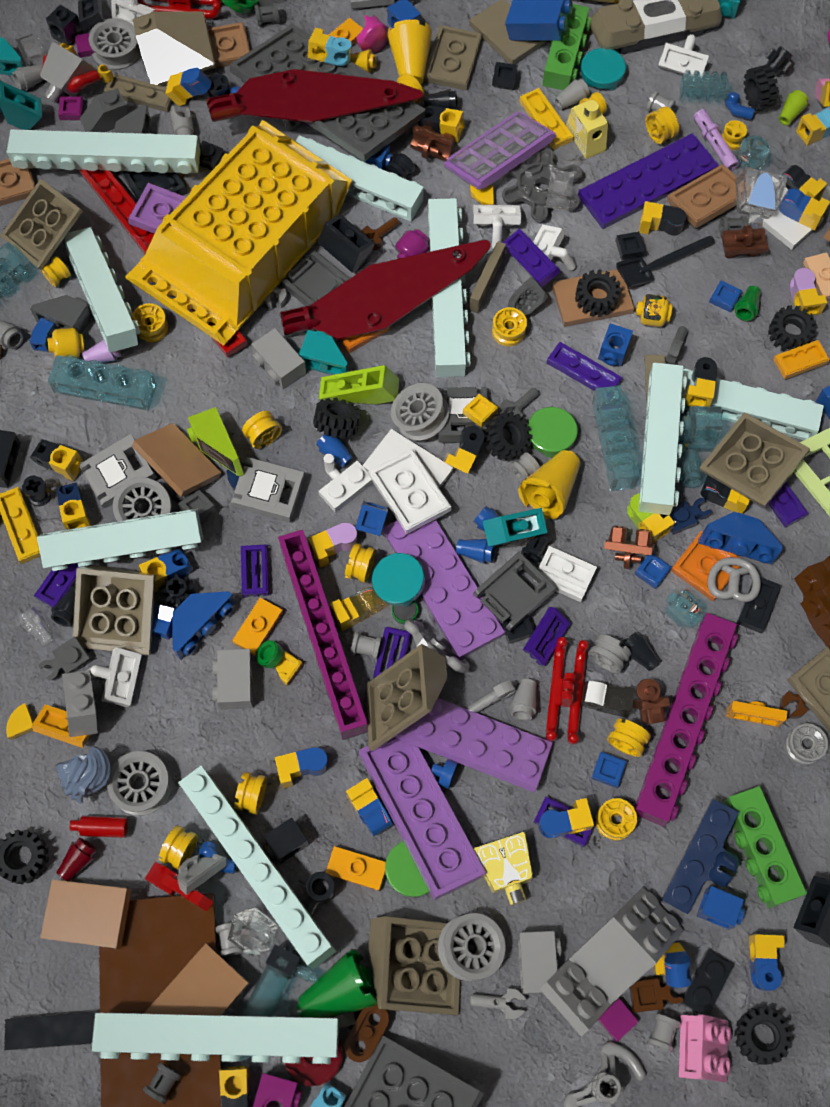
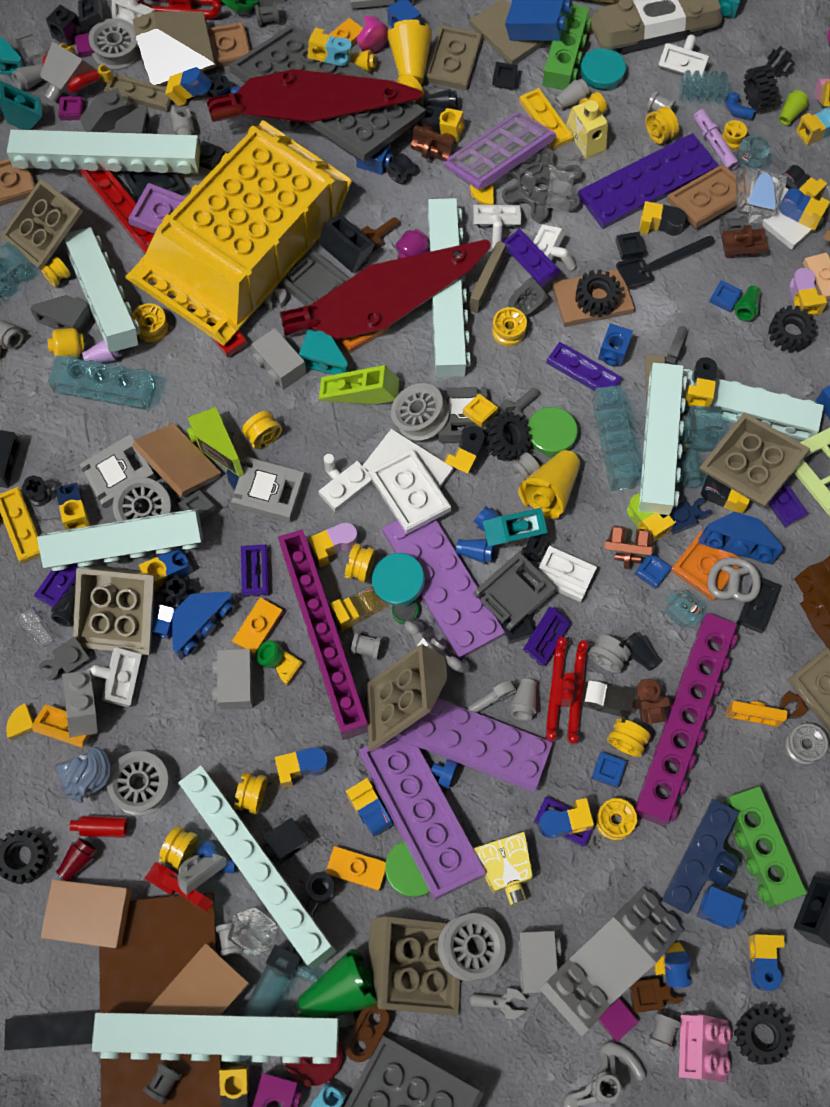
blue piece [30,317,57,352] -> none
yellow leg [30,439,84,482] -> none
light aqua brick [296,135,424,222] -> none
black tyre [313,398,361,439] -> none
blue cone [316,434,353,468] -> none
blue brick [355,500,388,536] -> none
dark purple tile [373,627,411,679] -> none
yellow head [635,294,672,327] -> none
black plate [681,951,734,1016] -> none
light orange plate [773,340,830,380] -> none

